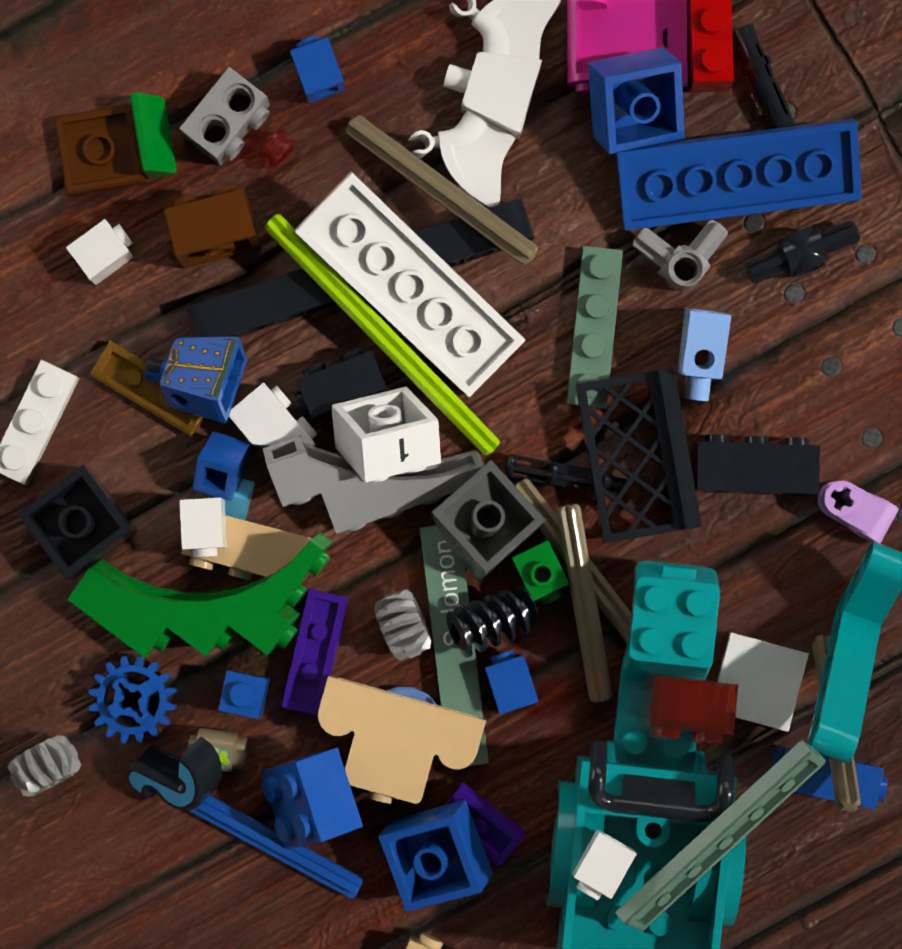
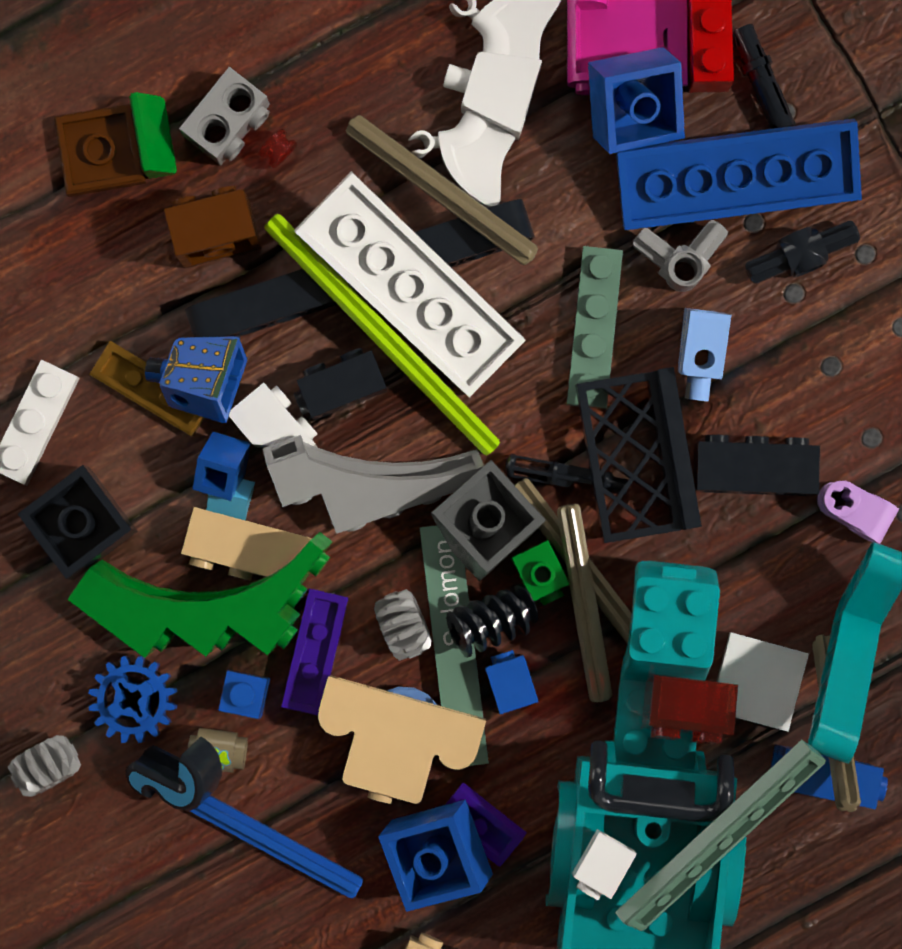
white brick [66,219,134,285] -> none
white brick [180,498,227,558] -> none
blue brick [260,747,363,849] -> none
blue brick [290,36,346,104] -> none
white brick [331,386,441,483] -> none

